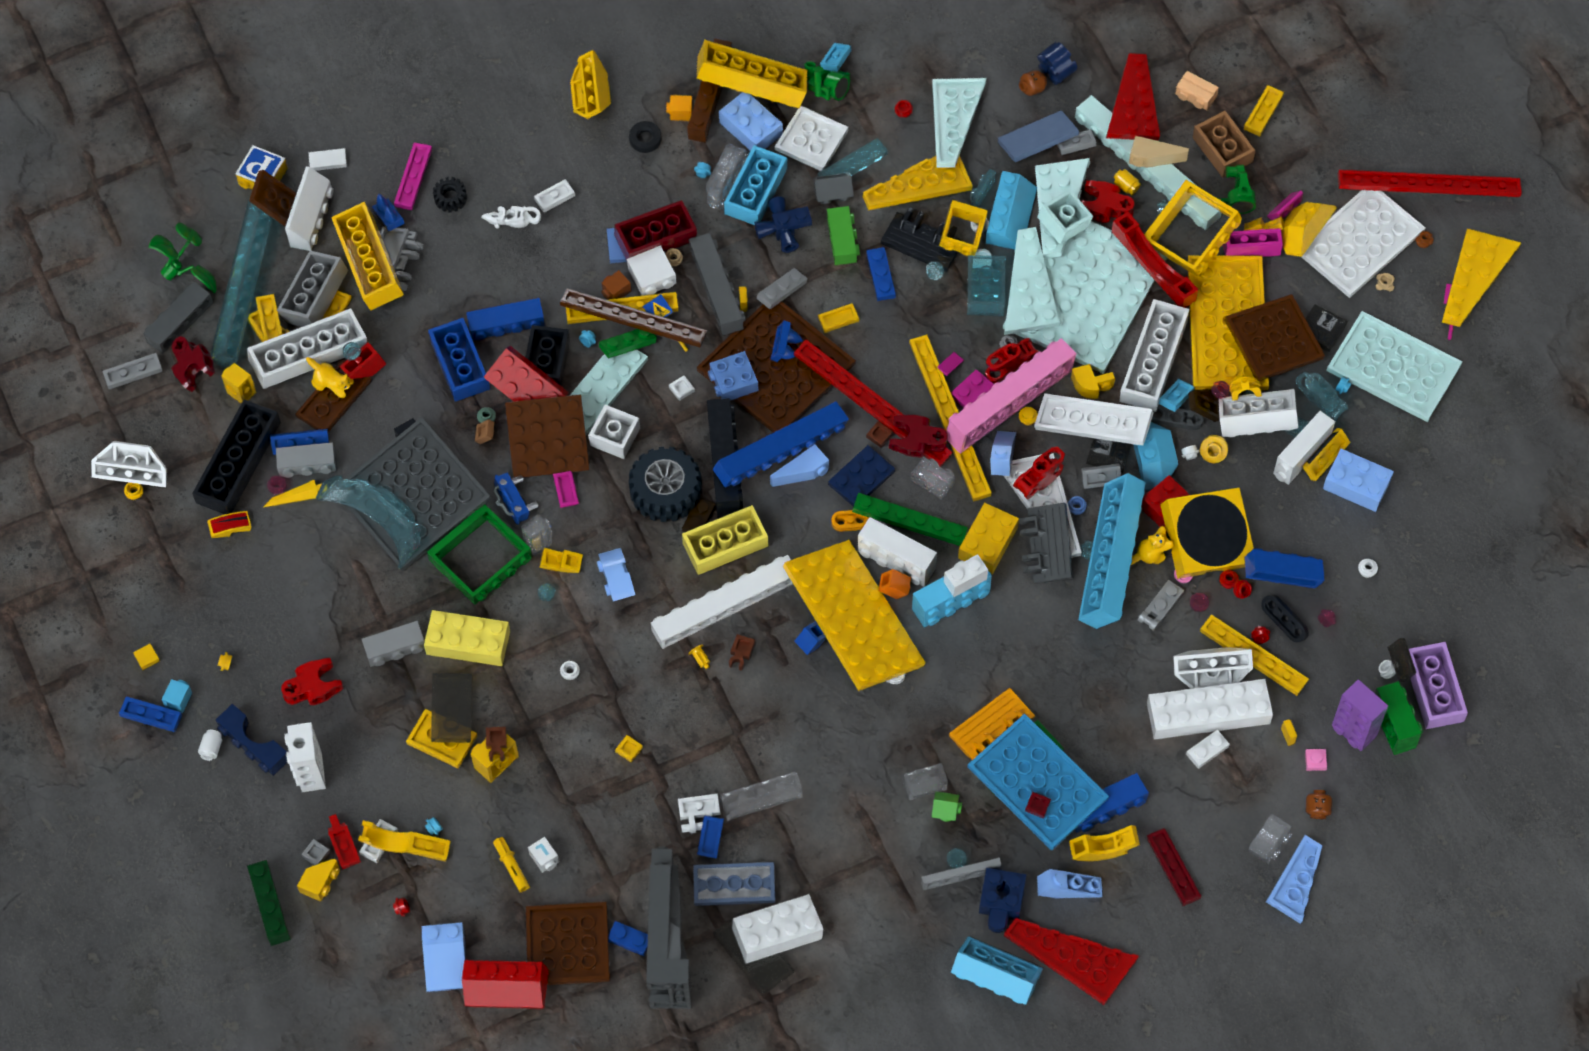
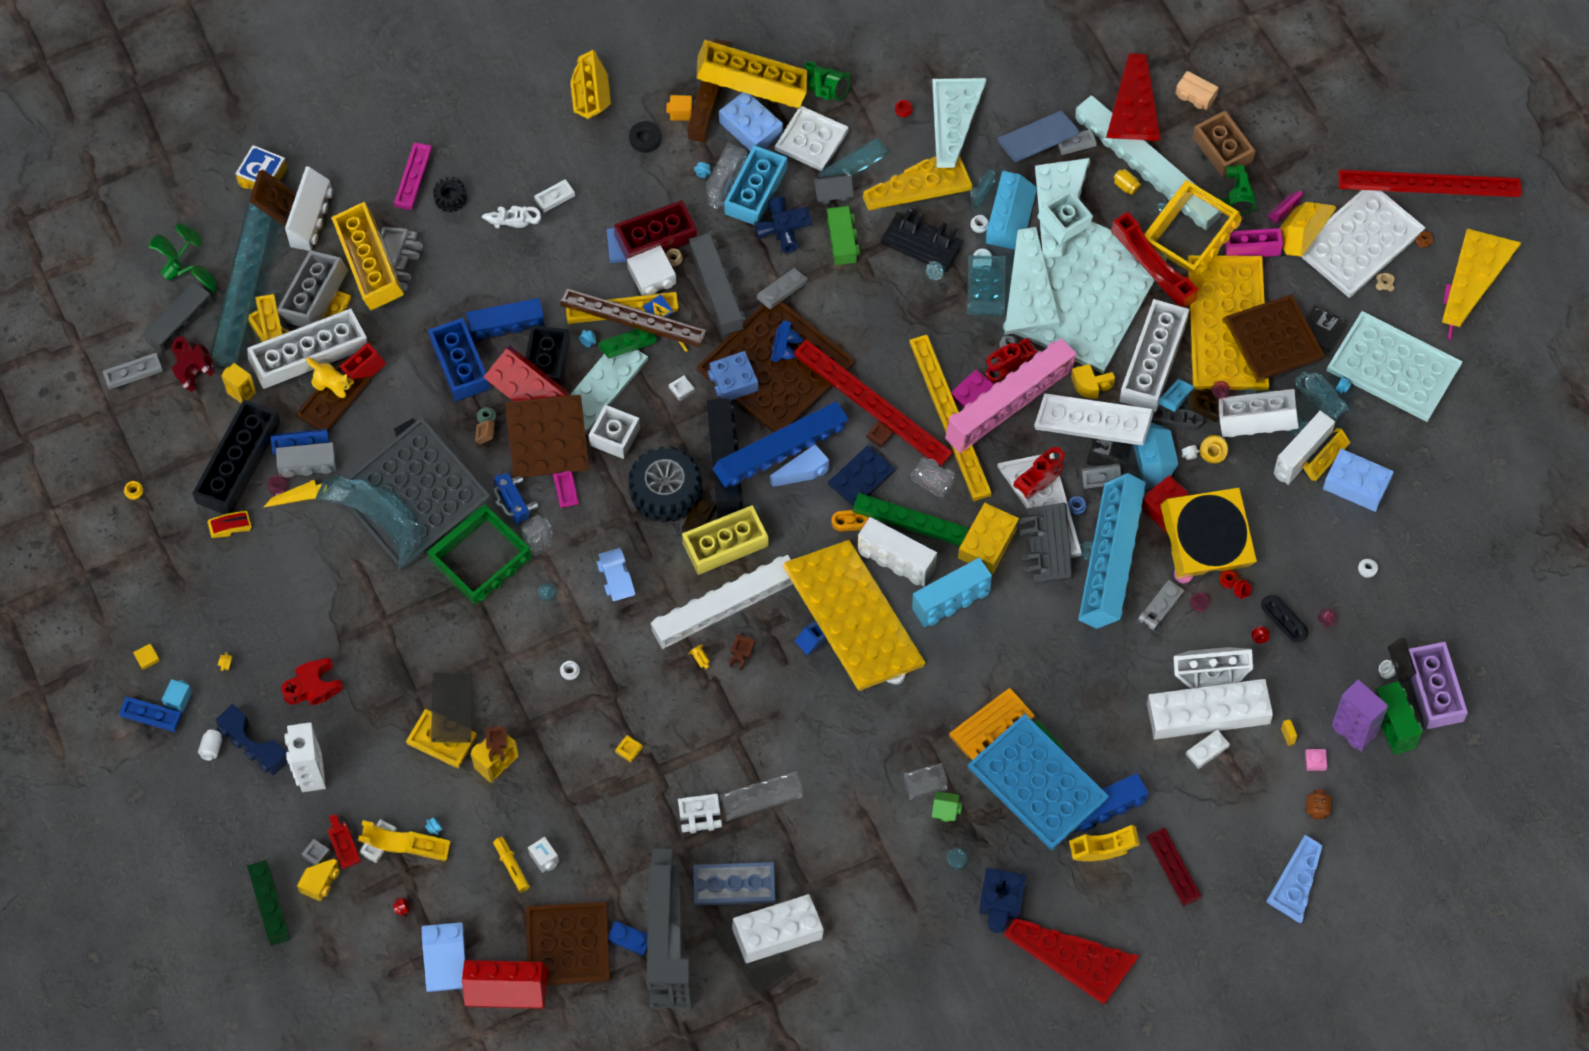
white wedge [92,441,167,487] -> none
white tile [309,148,347,171] -> none
clear light blue plate [343,342,361,360] -> none
light grey brick [362,621,425,667] -> none
blue tile [372,194,405,232] -> none
light yellow brick [424,610,510,666] -> none
yellow slope [539,548,583,573] -> none
dark orange brick [601,270,631,300] -> none
blue tile [697,815,724,859] -> none
yellow tile [739,286,748,312] -> none
yellow tile [818,303,859,333] -> none
medium azure plate [820,43,851,72] -> none
blue plate [866,247,896,301] -> none
orange brick [878,569,911,599] -> none
dark red piece [889,415,948,458] -> none
light grey tile [921,858,1001,890] -> none
dark pink window [937,352,964,376] -> none
yellow window [939,200,988,256] -> none
white brick [944,554,988,597] -> none
medium azure slope [951,936,1043,1005] -> none
light blue slope [990,431,1016,476] -> none
dark orange head [1019,70,1047,96] -> none
yellow plate [1019,407,1038,425] -> none
dark red tile [1025,791,1051,819] -> none
dark blue brick [1037,42,1078,85] -> none
light blue slope [1037,869,1103,898] -> none
red piece [1081,180,1134,223] -> none
tan slope [1129,136,1189,168] -> none
yellow animal [1131,526,1174,565] -> none
yellow plate [1200,614,1309,696] -> none
yellow piece [1228,375,1261,401] -> none
yellow slope [1243,217,1284,231] -> none
yellow plate [1244,85,1284,137] -> none
blue brick [1245,548,1325,588] -> none
clear brick [1248,813,1292,864] -> none

